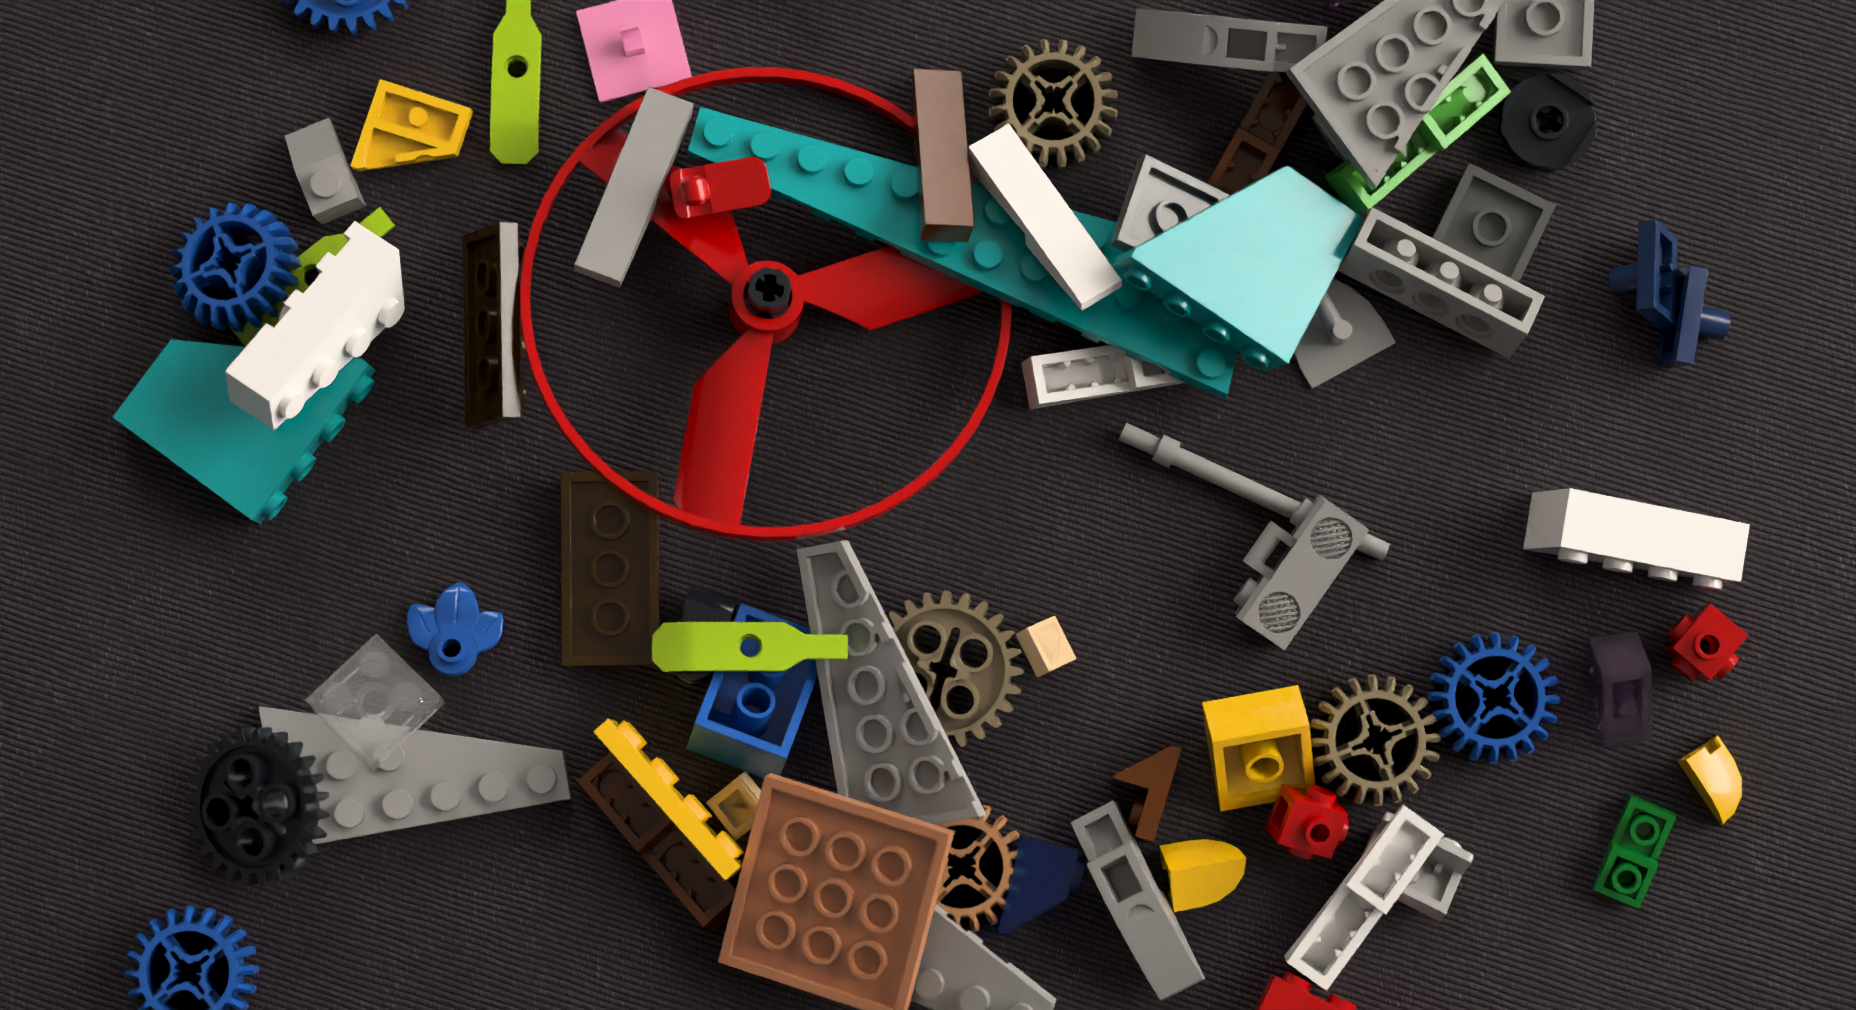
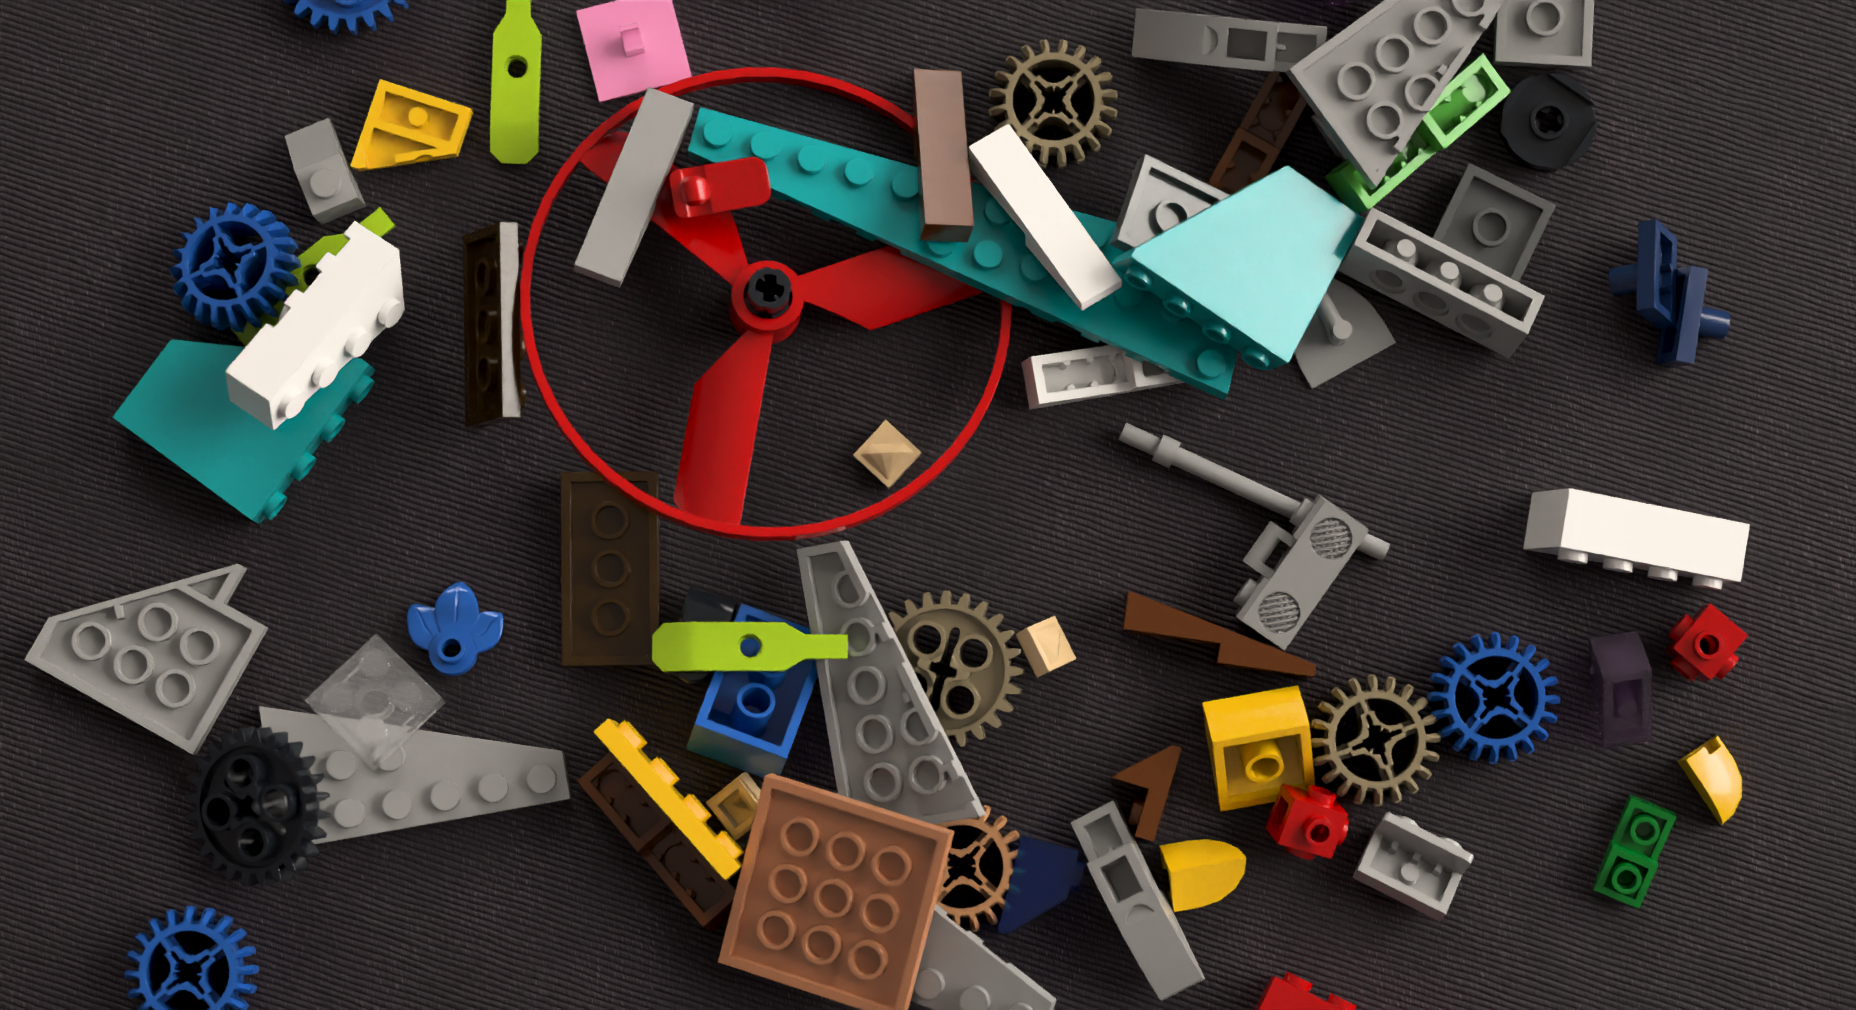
white slope [1284,805,1444,991] -> none
none -> light grey wing [24,564,268,755]
none -> tan tile [853,420,921,489]
none -> reddish brown slope [1121,591,1316,679]

